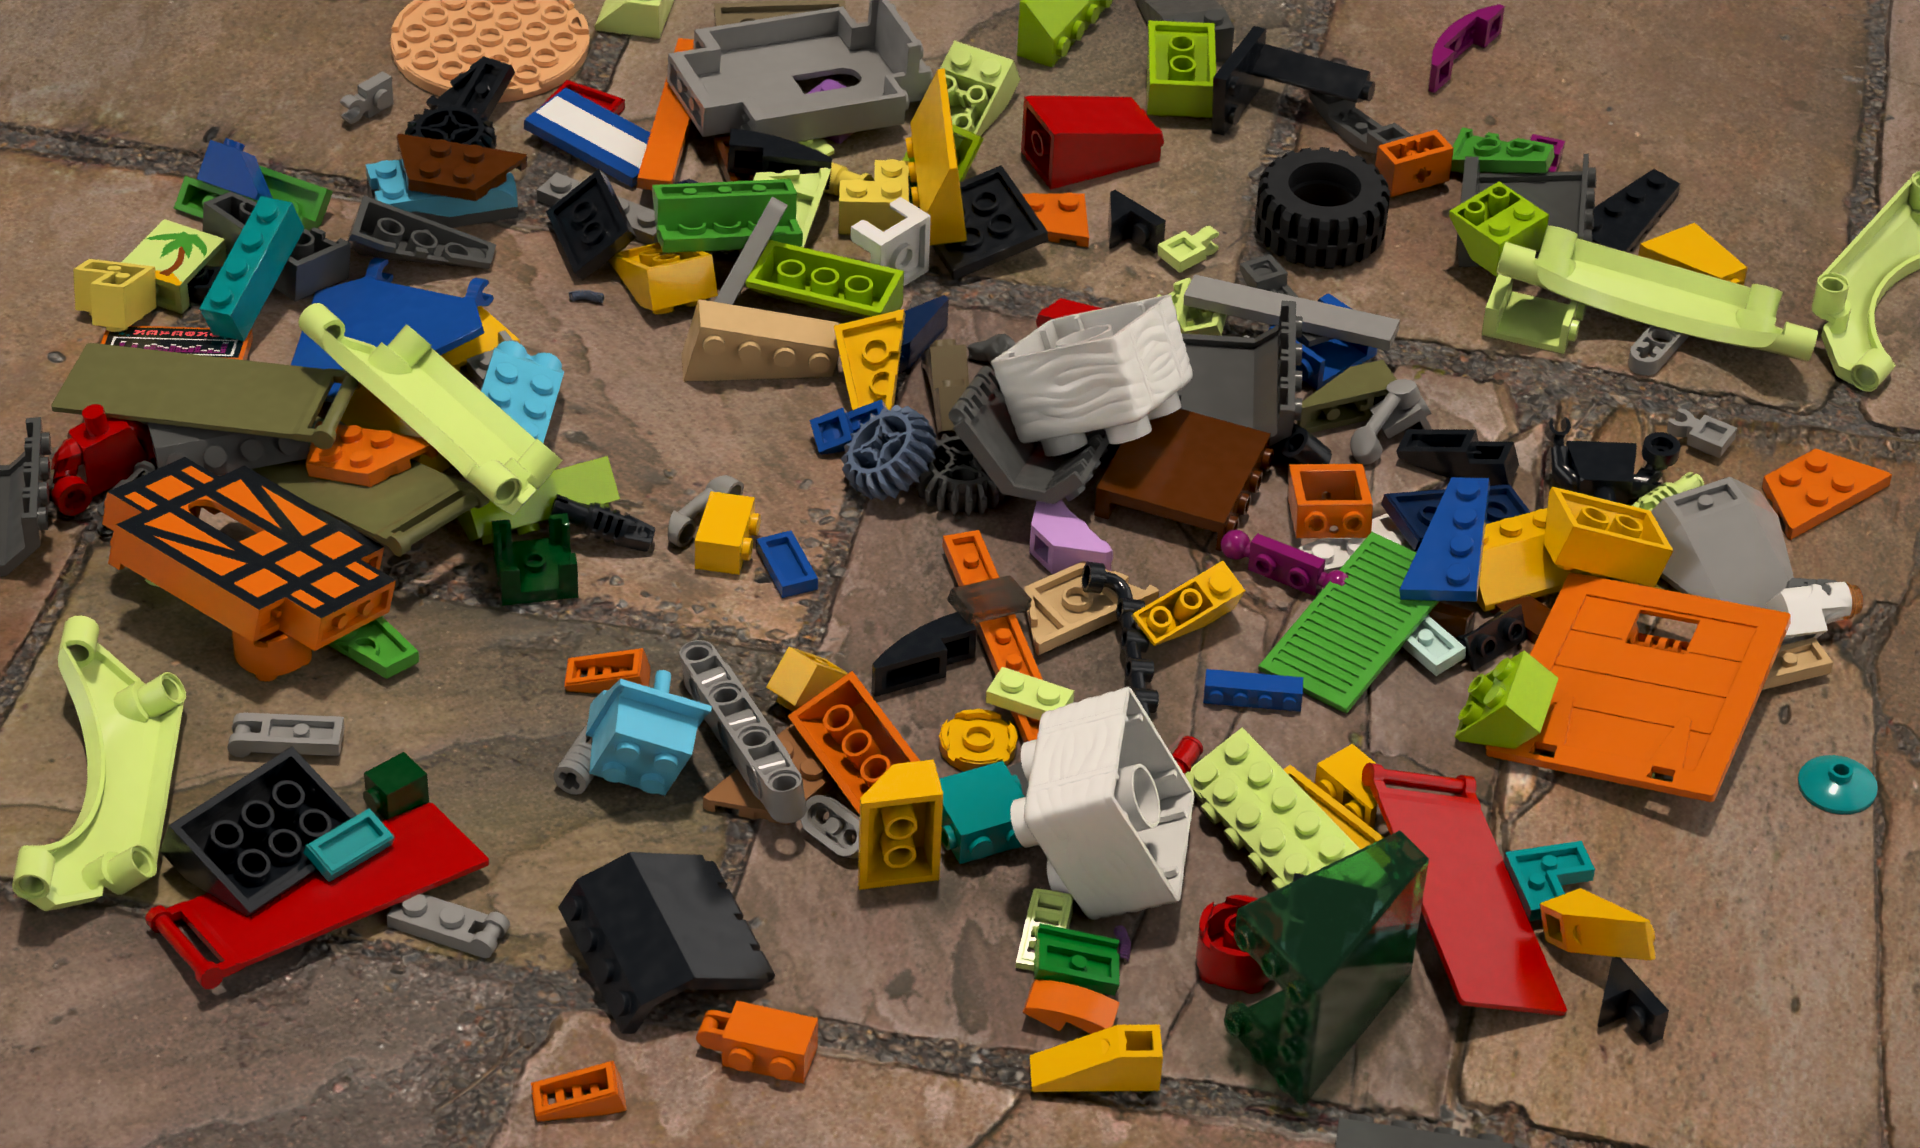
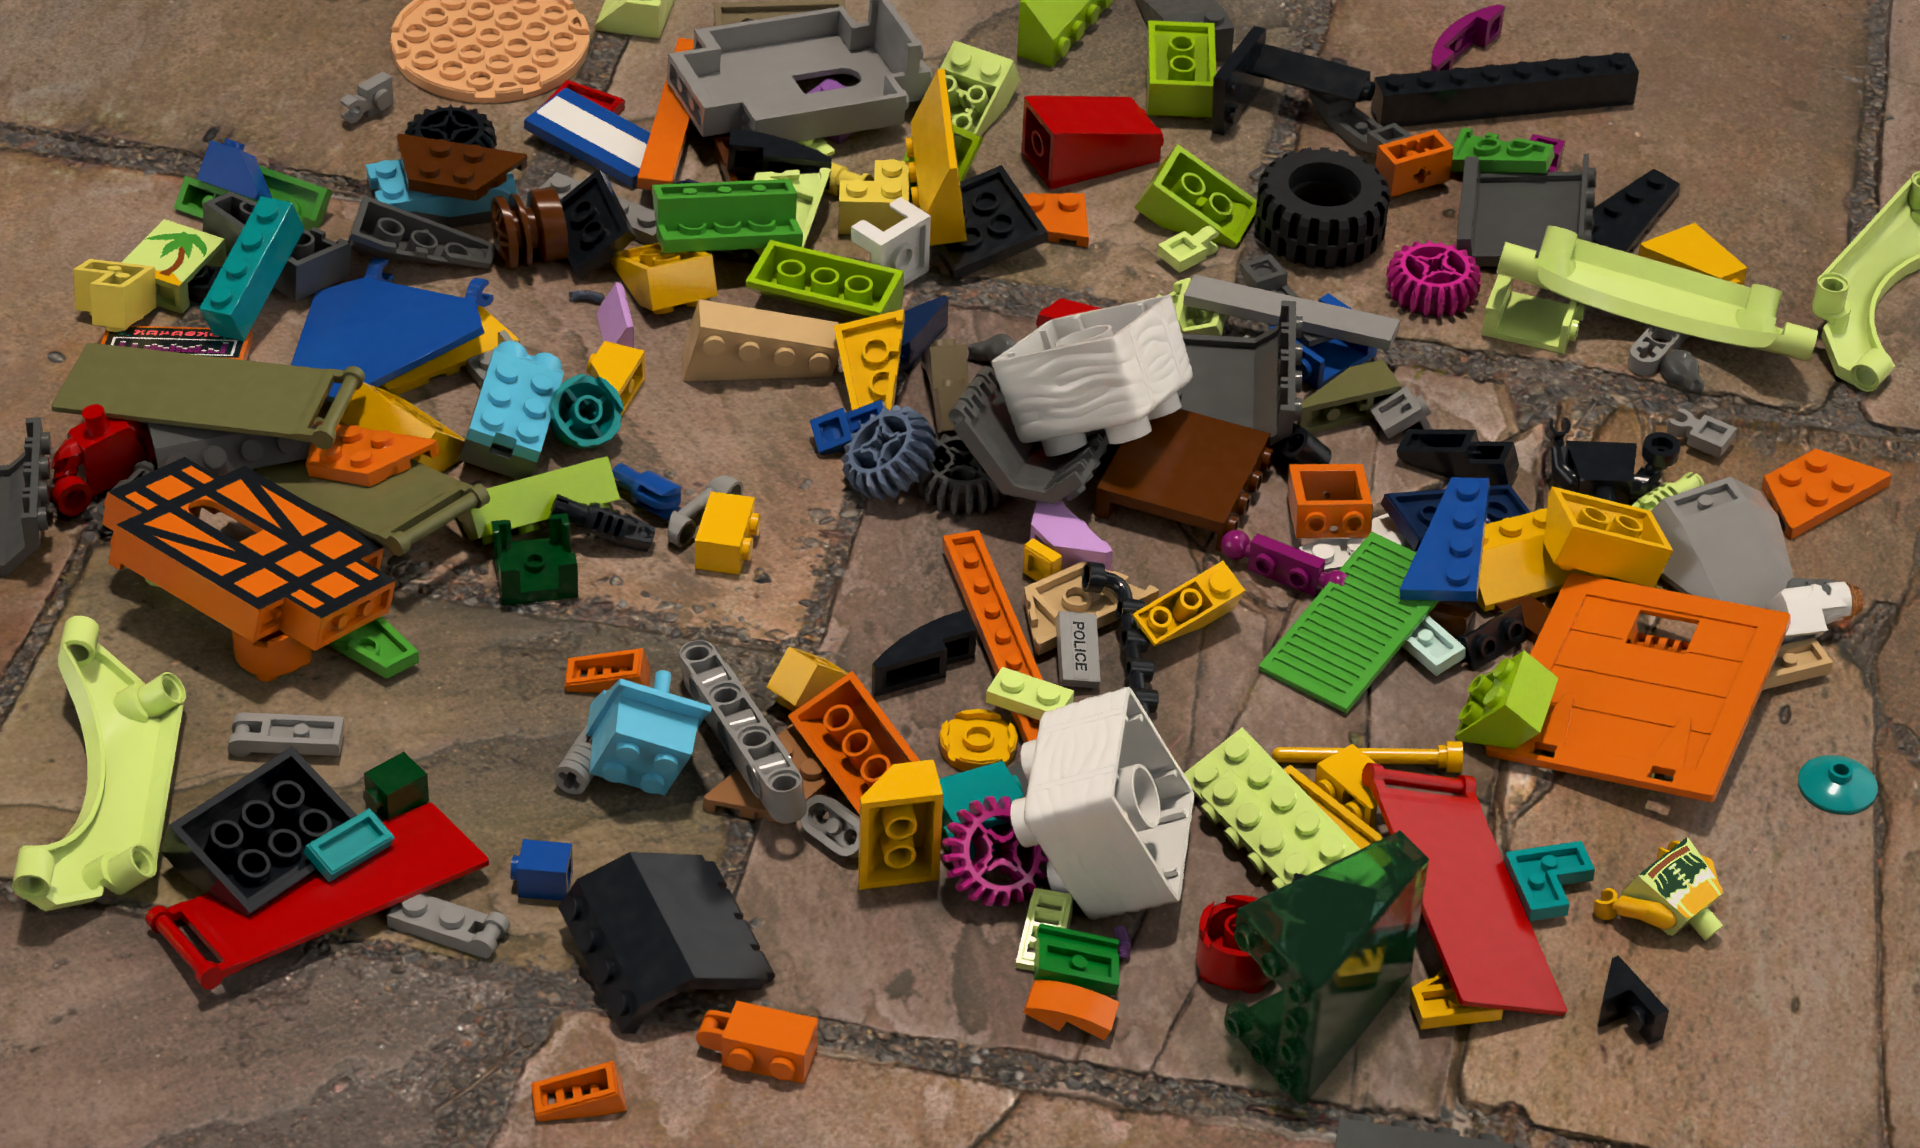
yellowish green panel [298,303,563,515] -> none
black wing [426,56,515,119] -> none
light grey beam [714,197,788,305] -> none
blue tile [756,530,818,598] -> none
clear smoke tile [947,575,1032,625] -> none
yellow slope [1029,1025,1163,1092] -> none
black slope [1108,189,1166,253] -> none
red pin [1172,736,1203,775] -> none
blue piece [1203,669,1303,712] -> none
light grey bar [1350,379,1421,465] -> none
lime slope [1449,181,1549,277] -> none
yellow slope [1539,888,1656,961] -> none
none -> reddish brown wheel [491,186,569,270]
none -> blue brick [510,839,573,901]
none -> teal cylinder [549,374,623,449]
none -> yellow slope [587,341,645,417]
none -> lavender slope [596,282,634,348]
none -> blue arm [612,463,682,521]
none -> dark pink gear [941,796,1049,907]
none -> yellow tile [1023,538,1062,581]
none -> light grey tile [1056,611,1101,688]
none -> lime slope [1134,144,1257,248]
none -> yellow piece [1272,741,1463,773]
none -> black brick [1371,52,1639,127]
none -> dark pink gear [1386,240,1481,318]
none -> yellow wing [1410,968,1503,1030]
none -> torso [1593,837,1724,941]
none -> dark grey animal [1660,350,1704,393]

